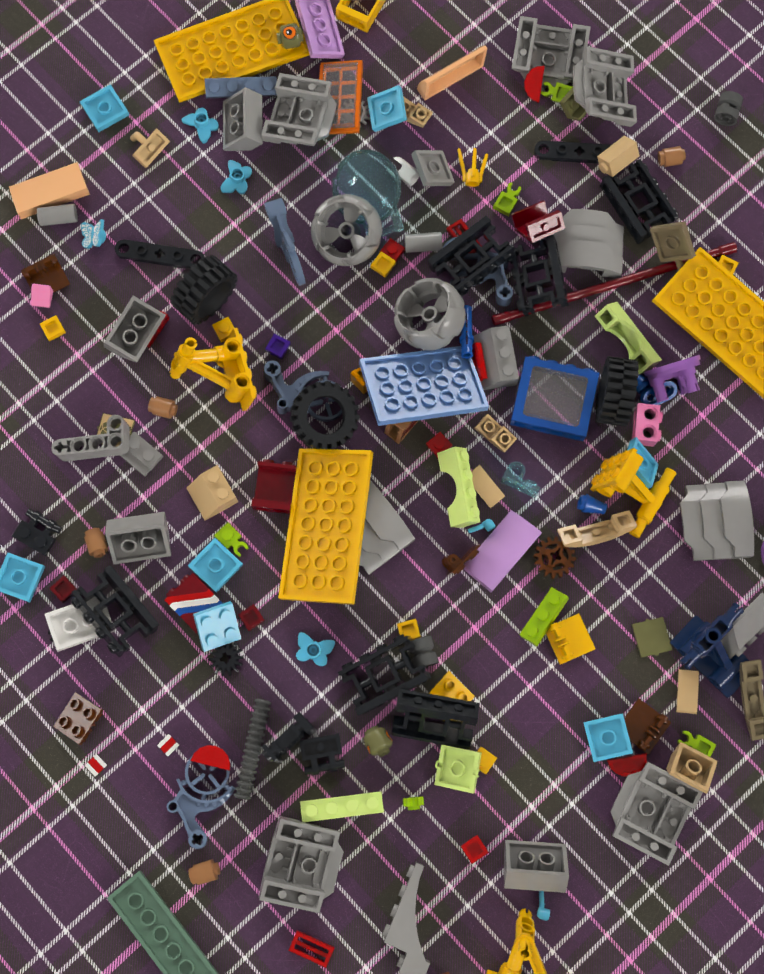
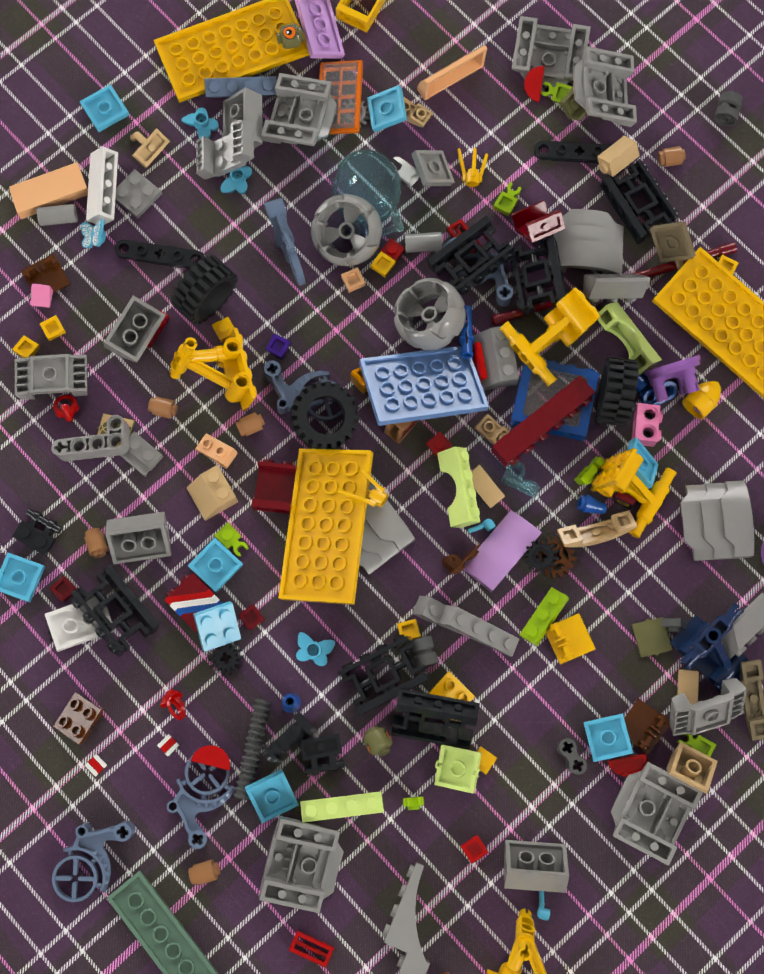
none -> yellow plate [12,336,40,358]
none -> light grey plate [14,354,87,399]
none -> sand blue piece [52,820,136,902]
none -> red piece [53,394,79,422]
none -> white brick [86,146,118,225]
none -> light grey plate [115,169,162,219]
none -> red piece [160,689,186,720]
none -> light nougat plate [195,433,238,469]
none -> light grey plate [196,120,254,180]
none -> medium nougat brick [235,412,265,437]
none -> medium azure plate [245,769,299,823]
none -> blue cone [281,693,301,713]
none -> yellow plant [337,470,389,508]
none -> light nougat plate [341,267,366,293]
none -> light grey arch [412,596,519,657]
none -> dark red brick [491,375,595,468]
none -> yellow plate [499,287,600,387]
none -> black gear [524,539,559,574]
none -> dark grey axle [556,738,587,775]
none -> lime plate [574,456,605,485]
none -> light grey slope [583,274,650,302]
none -> tile [613,492,636,509]
none -> dark grey plate [662,618,687,632]
none -> light grey plate [669,678,747,736]
none -> yellow helmet [682,381,721,420]

